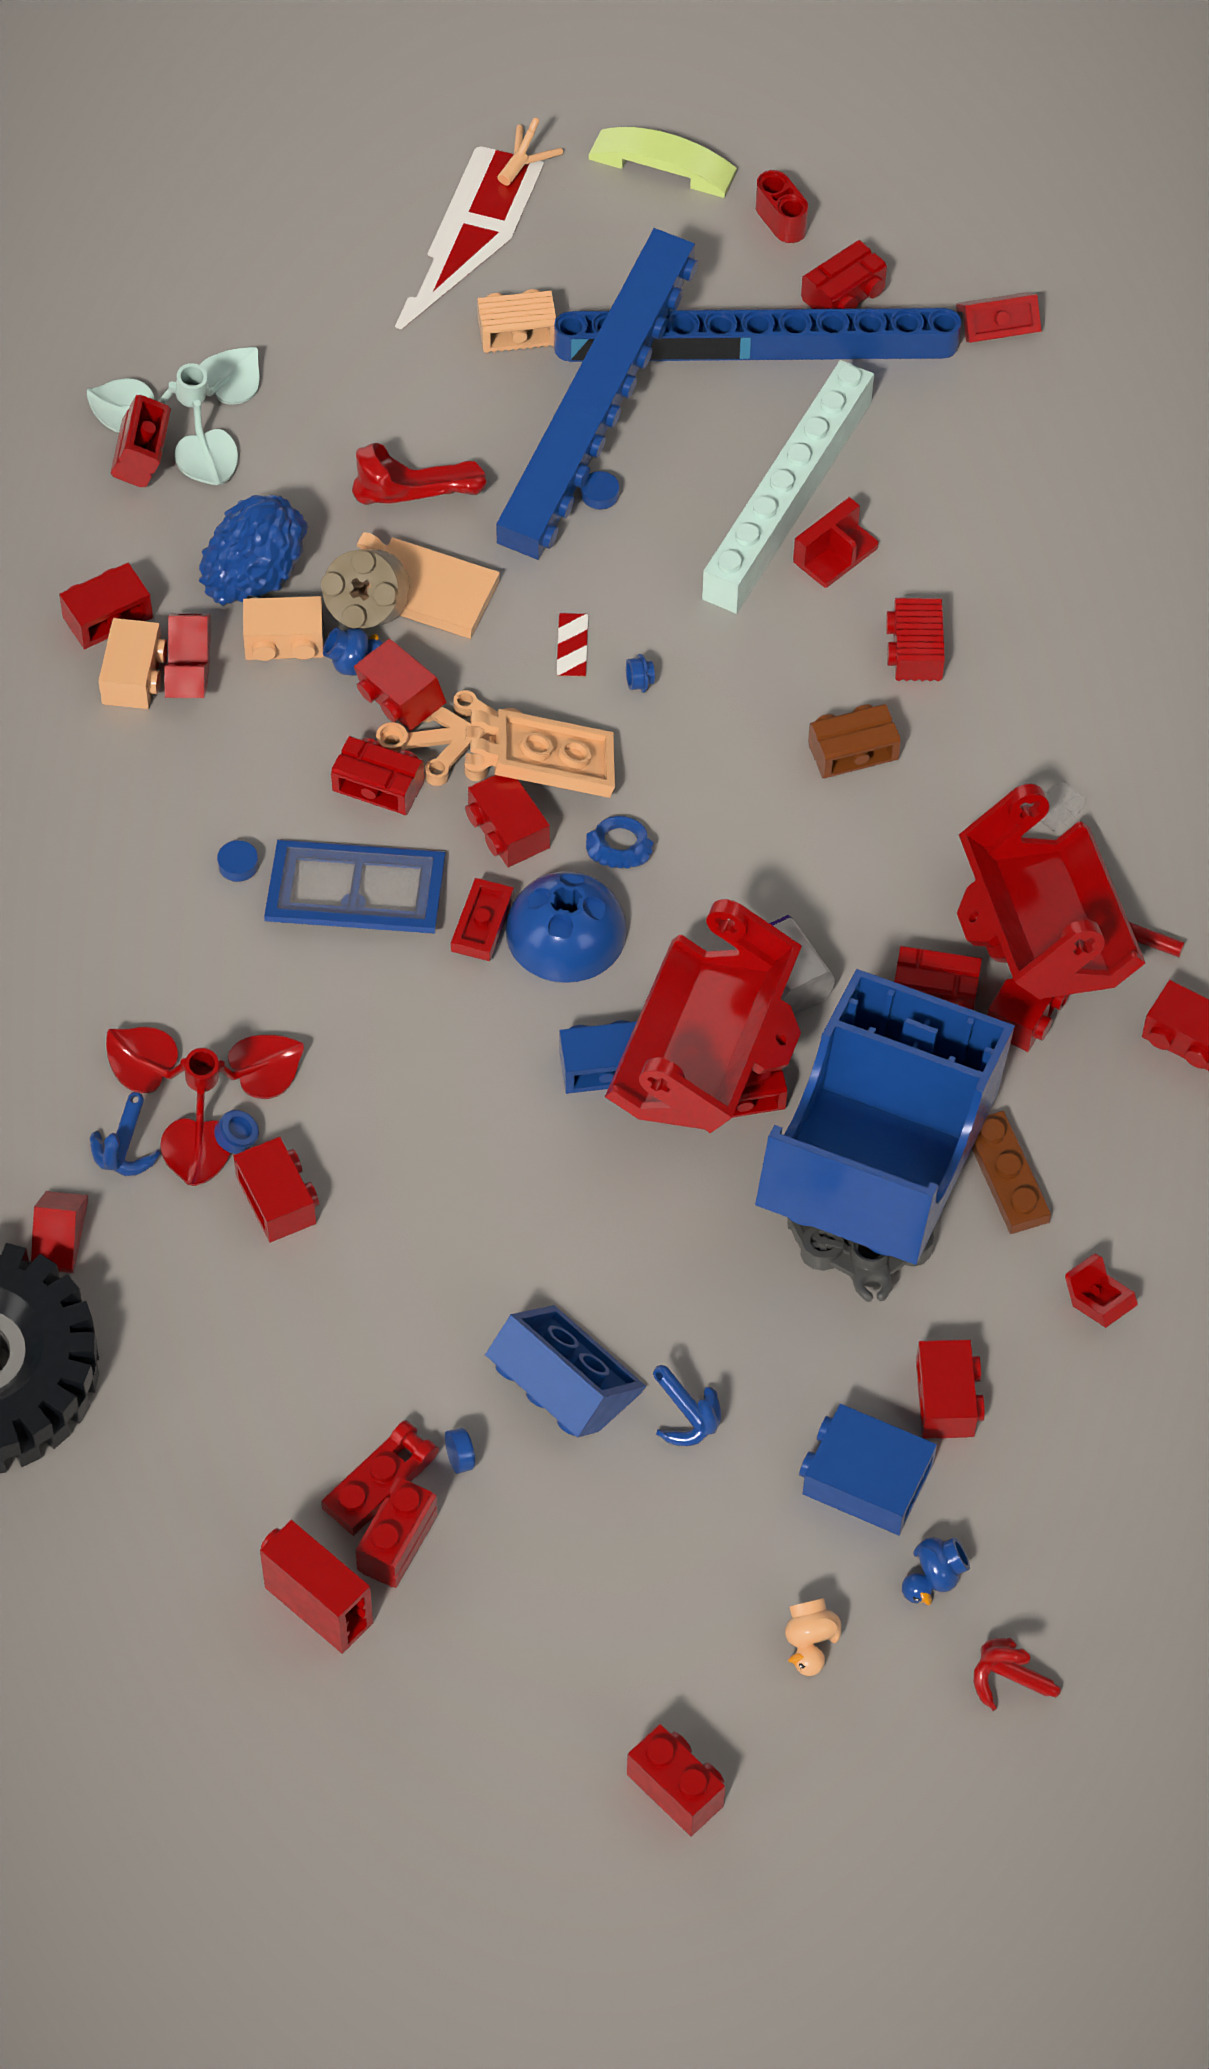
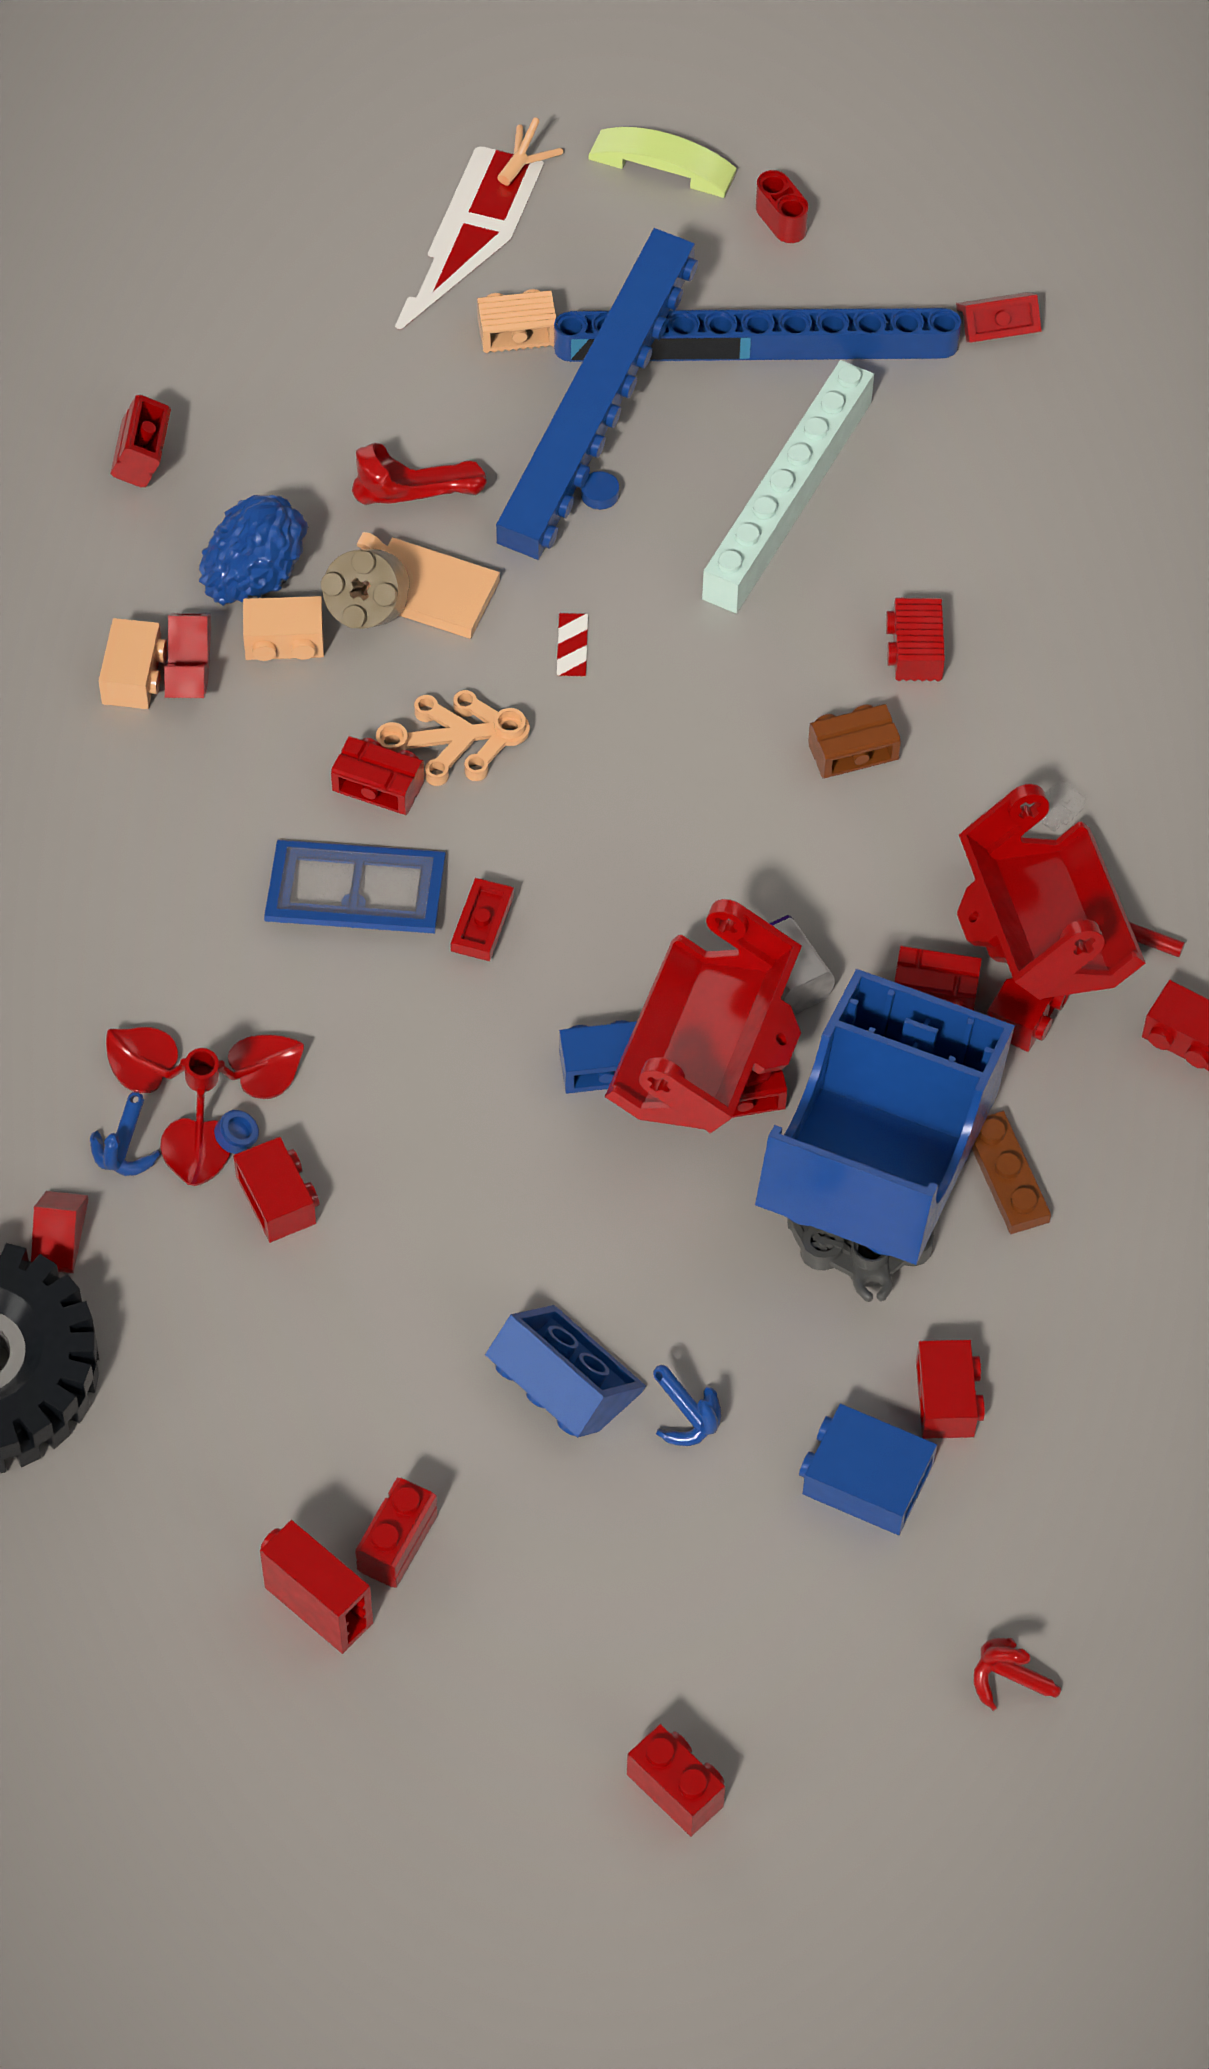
red brick [59,562,153,650] -> none
light aqua plant [87,347,260,485] -> none
blue tile [217,840,258,882] -> none
red plate [321,1420,439,1536] -> none
blue animal [323,628,384,676] -> none
red brick [353,638,447,731] -> none
blue tile [445,1427,475,1474] -> none
light nougat tile [465,709,615,798] -> none
red brick [465,775,550,868] -> none
blue piece [506,871,627,983] -> none
blue piece [586,816,654,869] -> none
blue plate [626,654,655,693] -> none
light nougat animal [785,1598,841,1676] -> none
red panel [793,497,879,588] -> none
red brick [801,240,887,309] -> none
blue animal [902,1537,970,1606] -> none
red bracket [1065,1253,1138,1328] -> none

